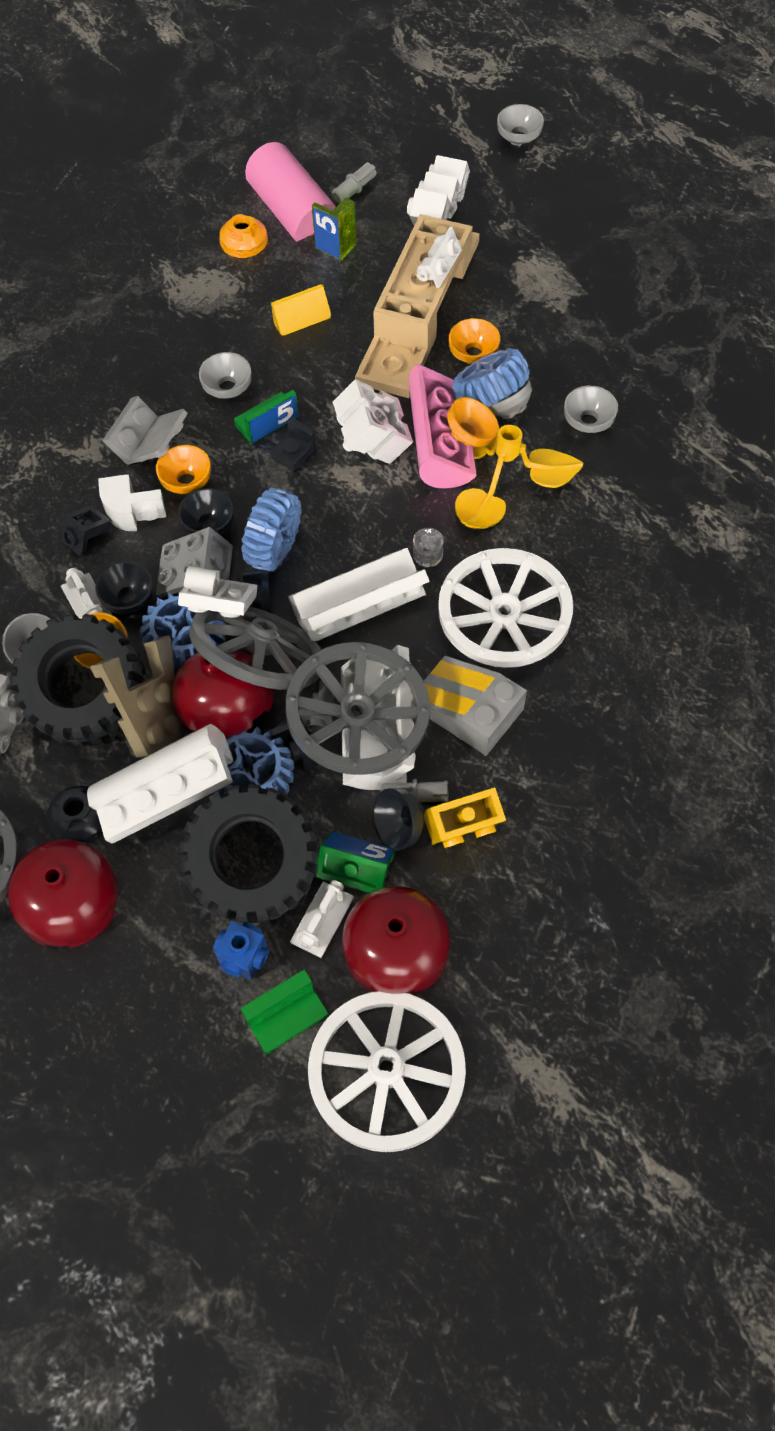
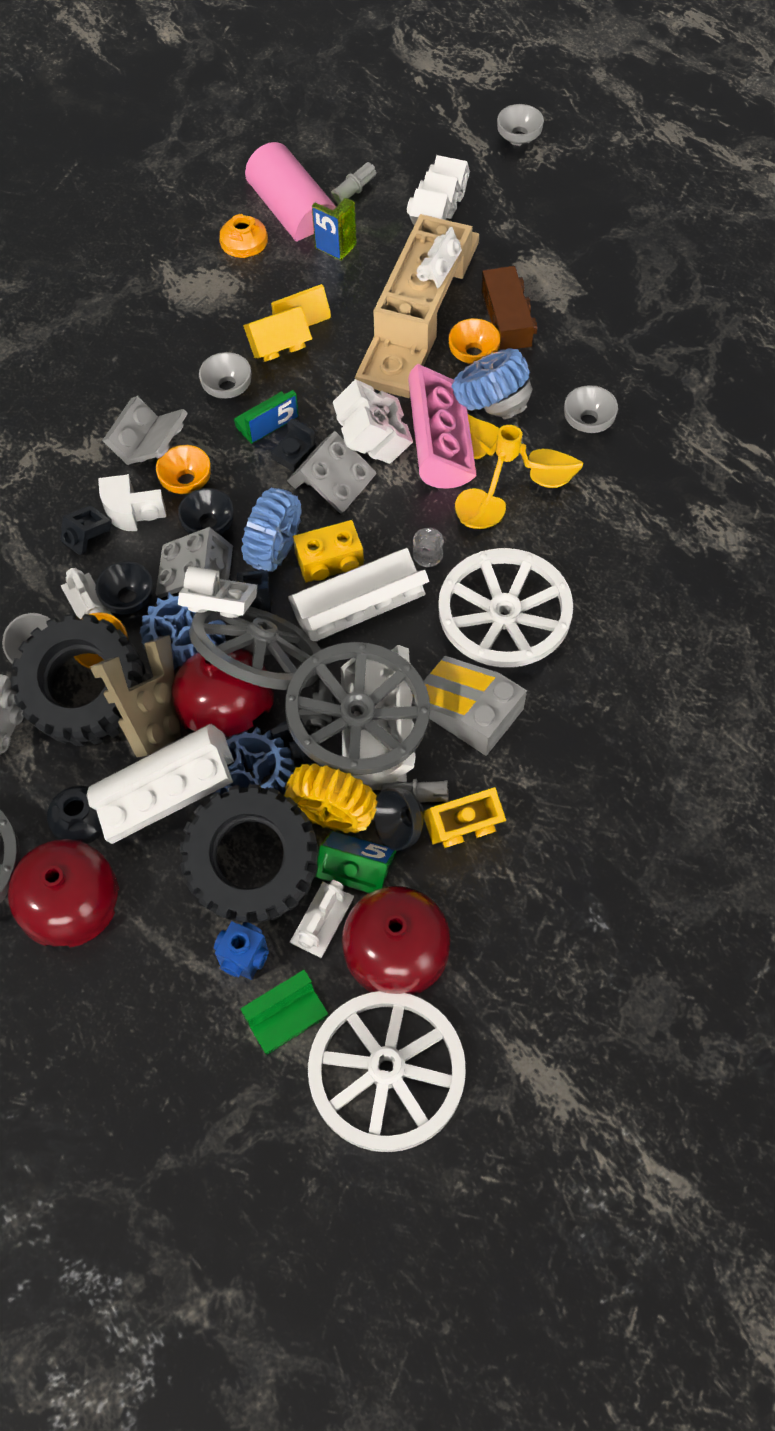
light orange piece [447,397,499,447] -> none
none -> yellow brick [243,306,312,362]
none -> yellow gear [284,764,378,833]
none -> light grey bracket [287,431,376,513]
none -> yellow brick [293,520,364,583]
none -> reddish brown brick [481,266,537,351]

